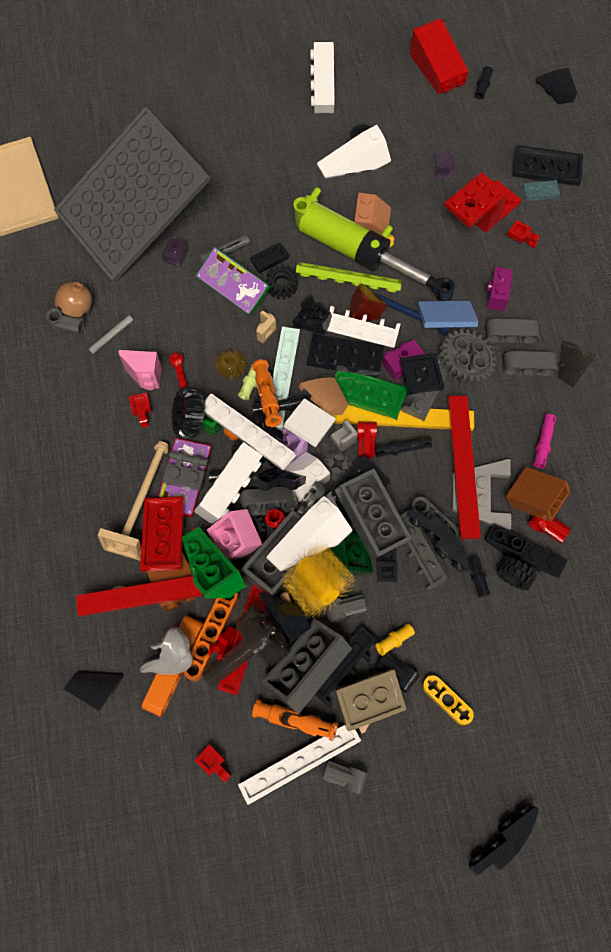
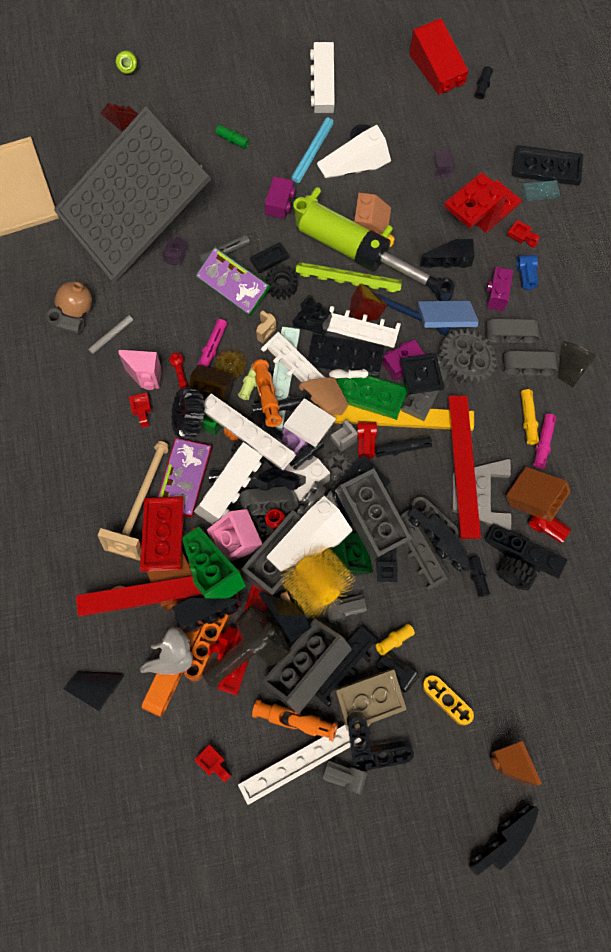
dark grey plate [162,451,209,491] -> none
black slope [536,68,577,104] -> none
none -> clear red slope [100,103,138,131]
none -> lime head [116,50,137,74]
none -> black slope [172,598,242,633]
none -> dark brown slope [189,364,233,404]
none -> dark pink pin [197,319,228,367]
none -> green pin [215,124,249,149]
none -> white hinge [261,332,325,383]
none -> magenta brick [265,176,296,219]
none -> black pin [289,440,324,470]
none -> medium azure axle [292,117,334,183]
none -> white piece [329,369,368,379]
none -> black beam [347,712,414,771]
none -> black slope [419,239,475,268]
none -> dark orange slope [490,741,542,786]
none -> blue piece [516,255,539,290]
none -> yellow pin [521,389,539,445]

